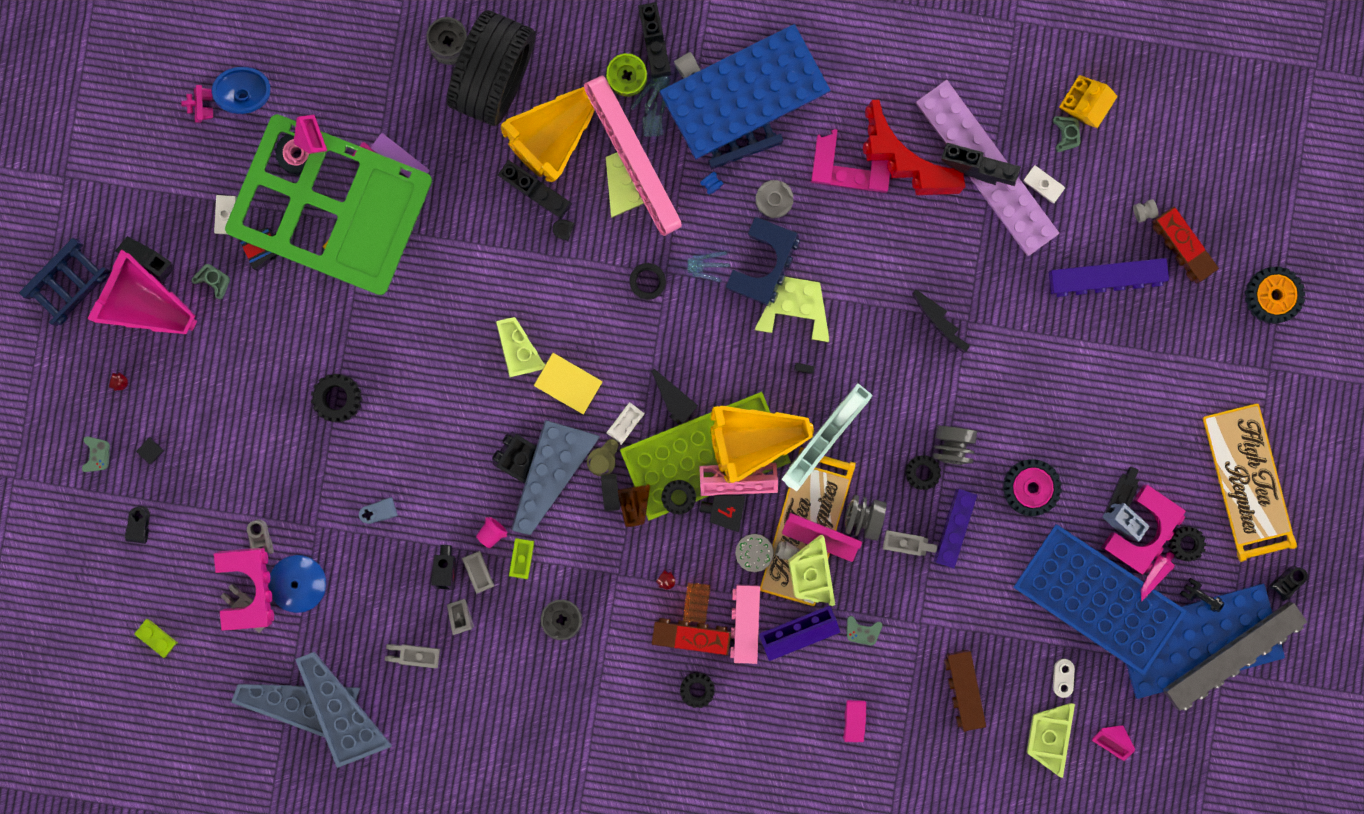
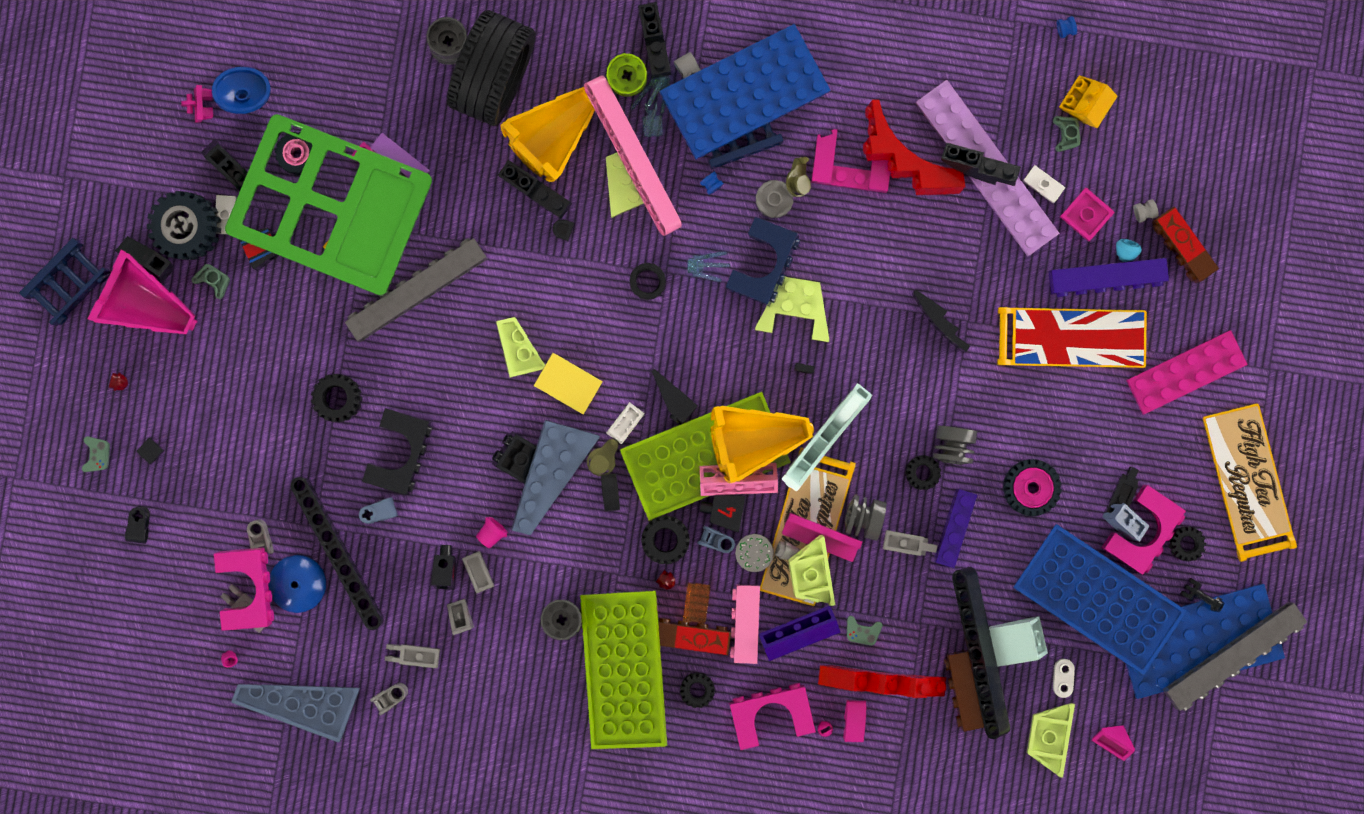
lime plate [134,619,178,658] -> none
dark pink slope [293,115,327,154] -> none
sand blue wing [295,652,392,768] -> none
lime plate [509,538,535,579] -> none
reddish brown wing [618,484,650,527] -> none
black tyre [661,480,696,515] -> none
dark pink bar [1141,552,1175,602] -> none
wheel [1245,266,1306,324] -> none
black piece [1269,566,1308,601] -> none
none -> black wheel [146,191,221,260]
none -> black slope [201,139,248,191]
none -> dark pink hinge [221,650,238,668]
none -> black beam [290,477,384,630]
none -> flat silver brick [345,238,488,342]
none -> black arch [362,408,433,495]
none -> light grey piece [370,683,408,716]
none -> lime plate [580,591,667,749]
none -> black tyre [641,516,690,564]
none -> sand blue piece [697,526,735,553]
none -> dark pink arch [729,683,816,750]
none -> olive piece [786,157,811,197]
none -> dark pink hinge [817,721,833,737]
none -> red arch [818,665,946,698]
none -> black beam [952,567,1010,739]
none -> light aqua slope [989,616,1048,667]
none -> flag [997,307,1147,368]
none -> blue wheel [1056,16,1077,39]
none -> dark pink plate [1060,187,1115,242]
none -> medium azure cone [1116,239,1142,262]
none -> dark pink plate [1126,330,1248,414]

